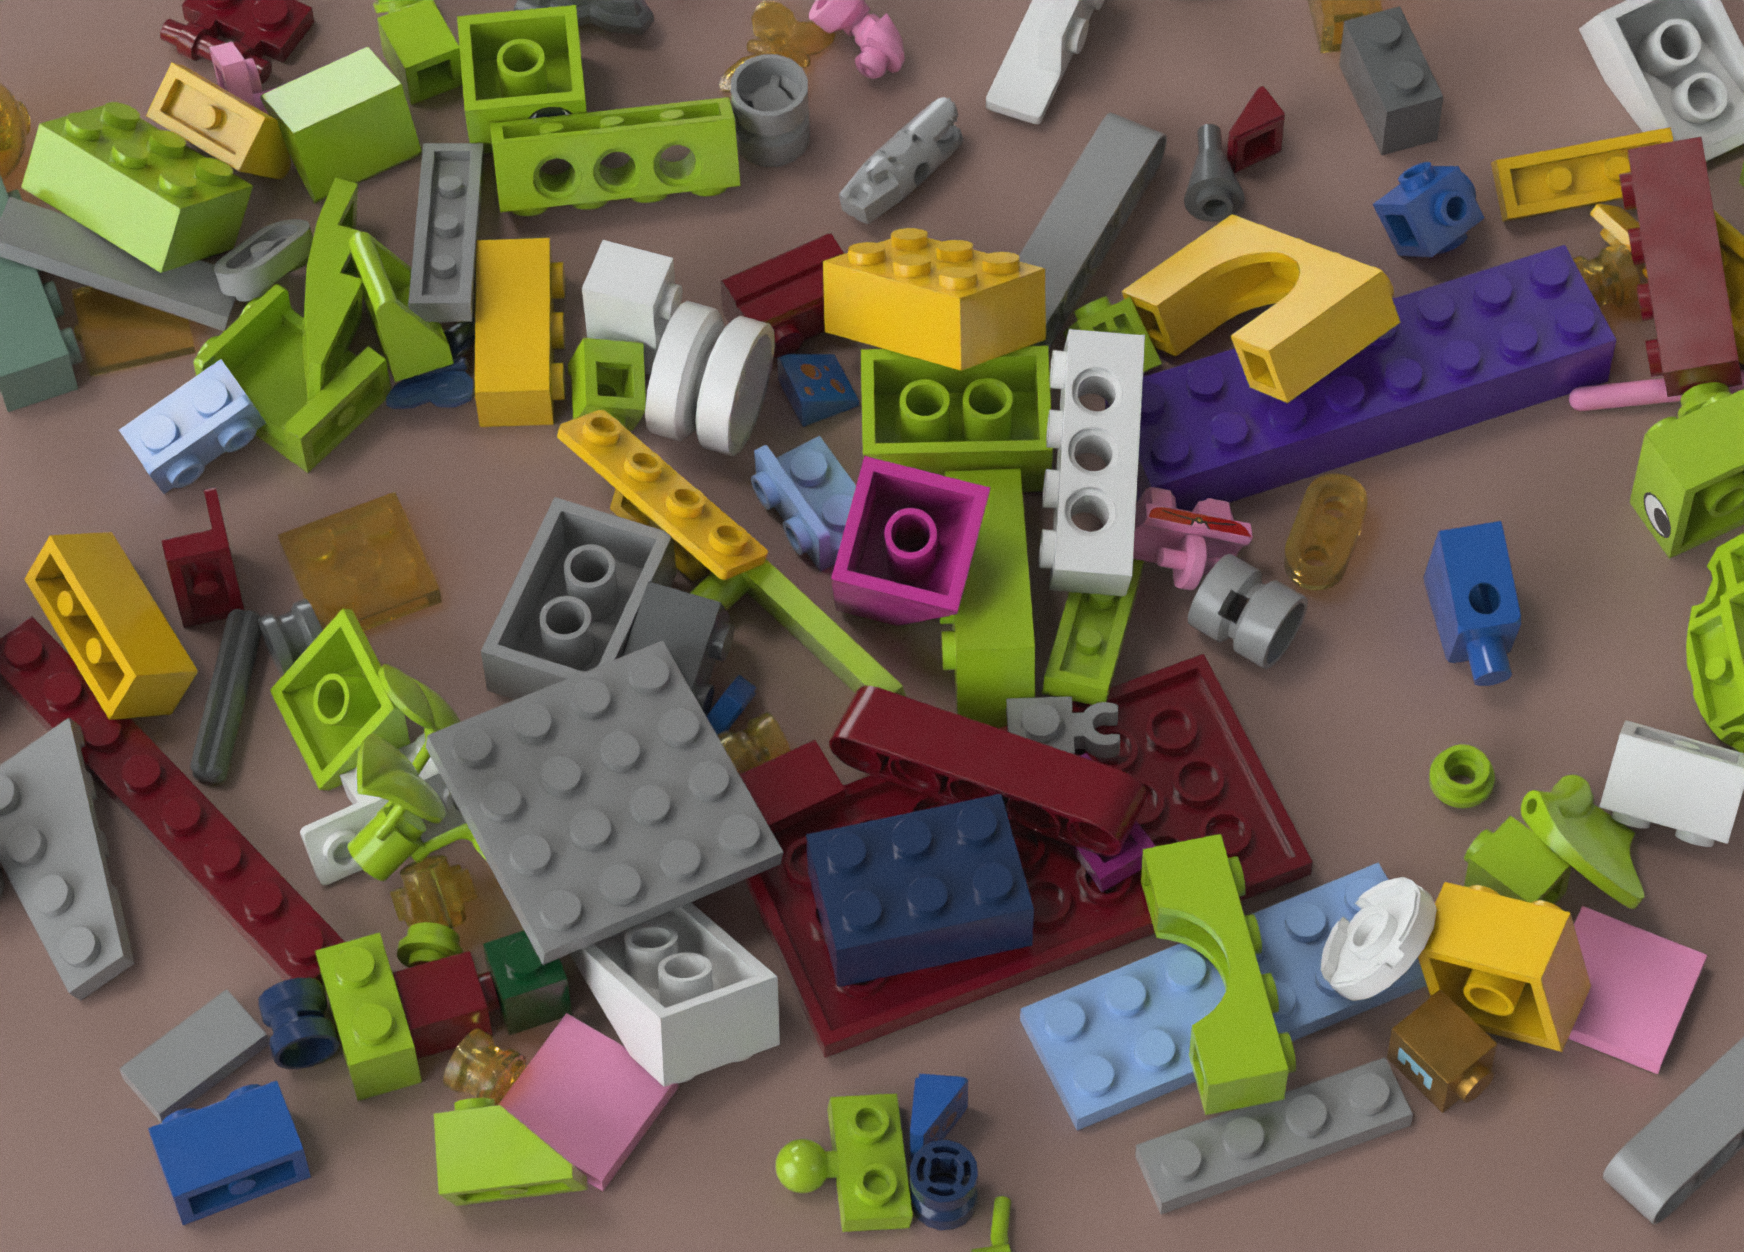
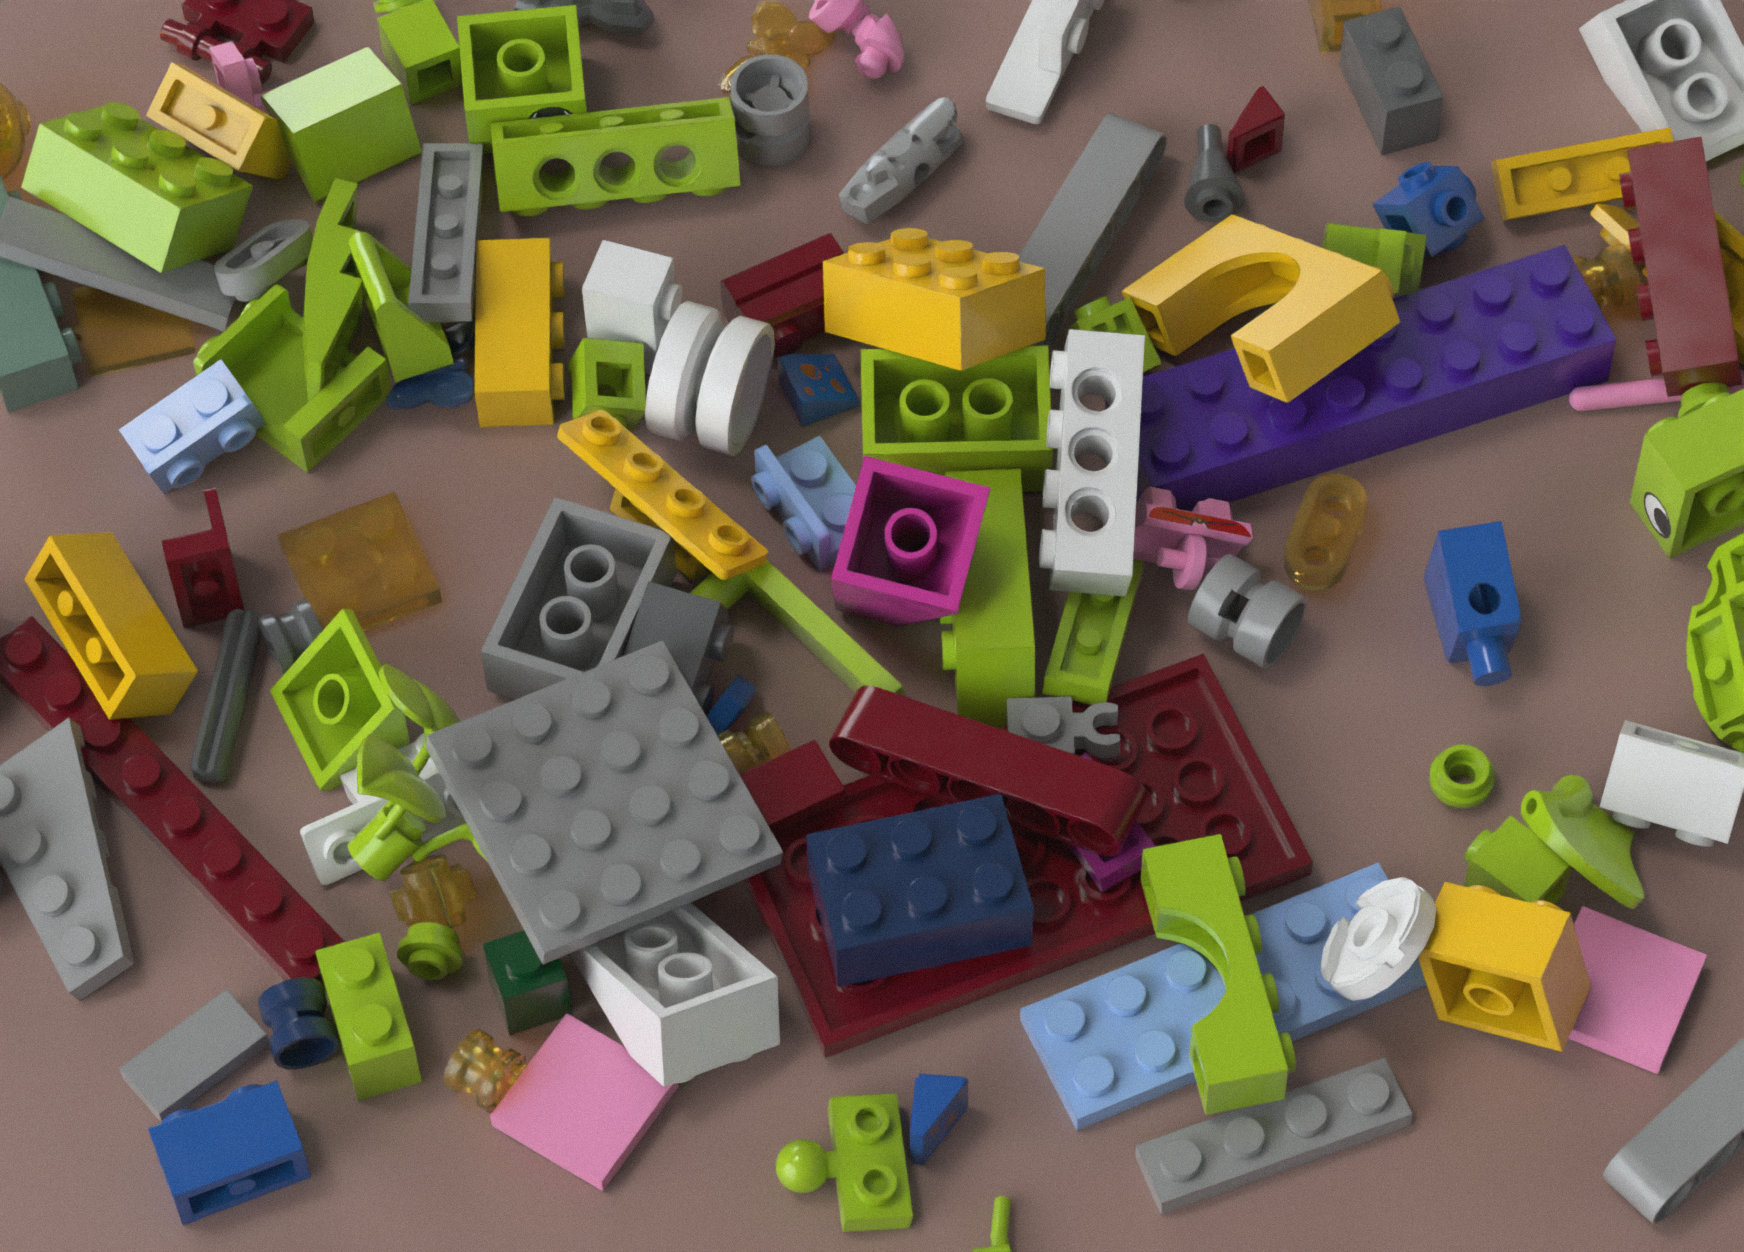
dark red brick [392,951,500,1059] -> none
lime slope [434,1098,588,1206] -> none
dark blue wheel [910,1140,978,1230] -> none
pearl gold brick [1387,989,1497,1113] -> none
none -> lime brick [1322,223,1426,295]

